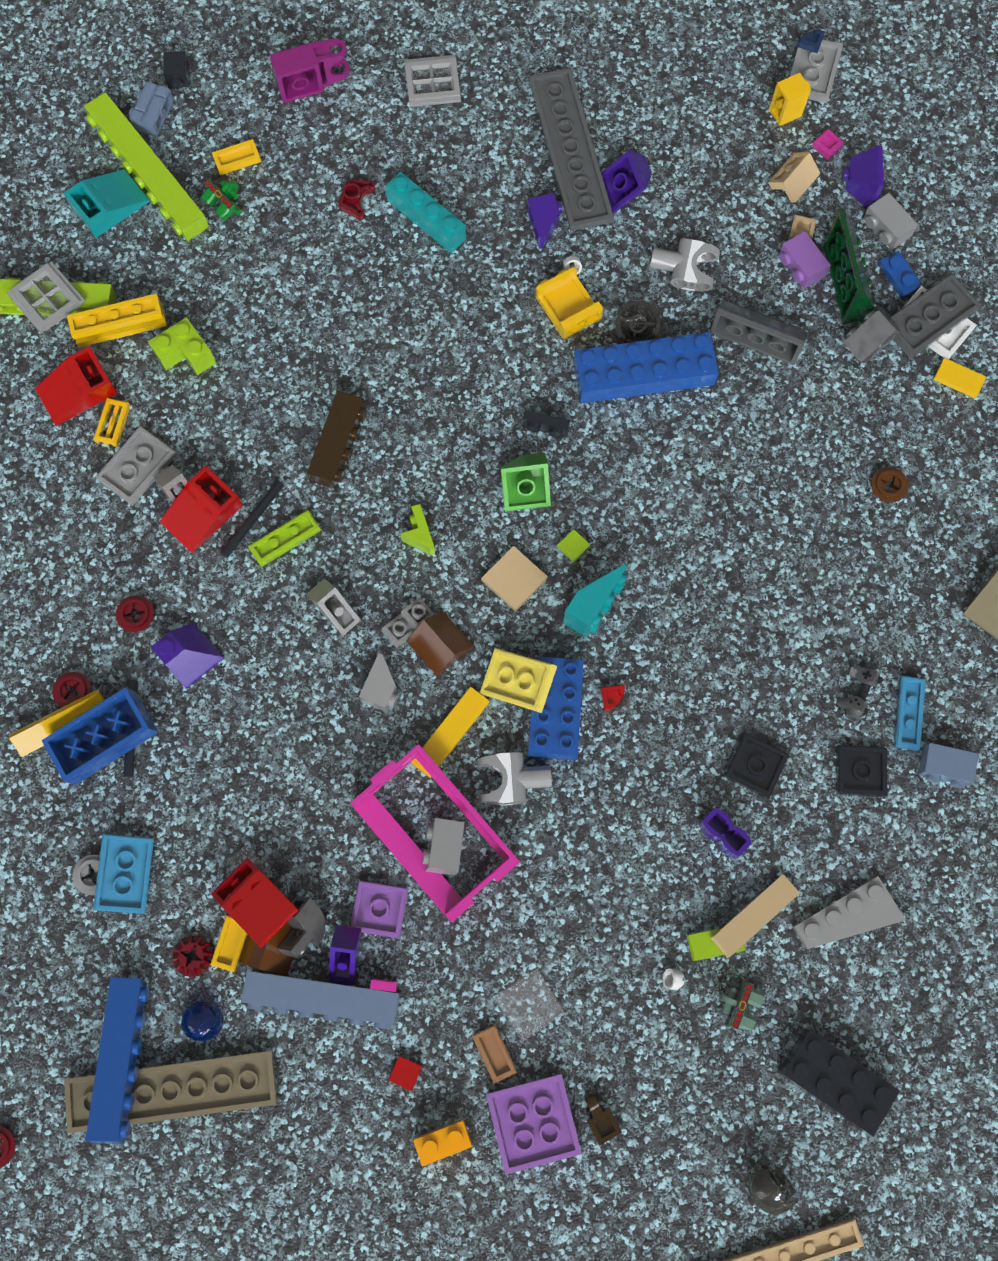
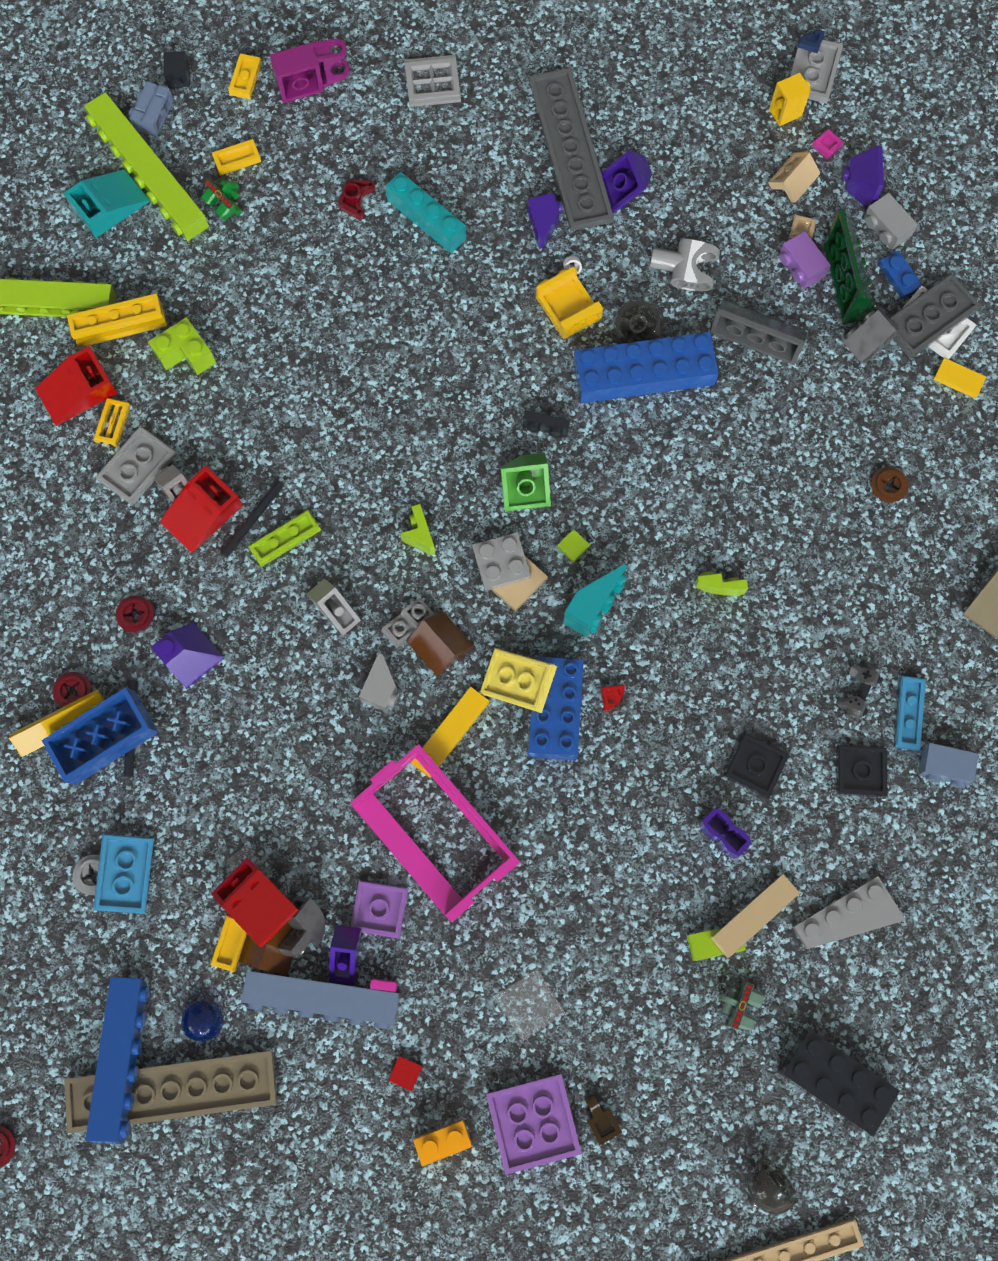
light grey piece [7,261,85,333] -> none
dark red gear [171,936,213,977] -> none
dark brown brick [307,391,367,489] -> none
light grey brick [422,818,464,876] -> none
medium nougat tile [472,1024,517,1084] -> none
light grey connector [477,752,552,805] -> none
white hinge [663,968,685,990] -> none
none -> yellow plate [228,53,262,99]
none -> light grey plate [472,532,531,591]
none -> lime slope [695,571,748,596]

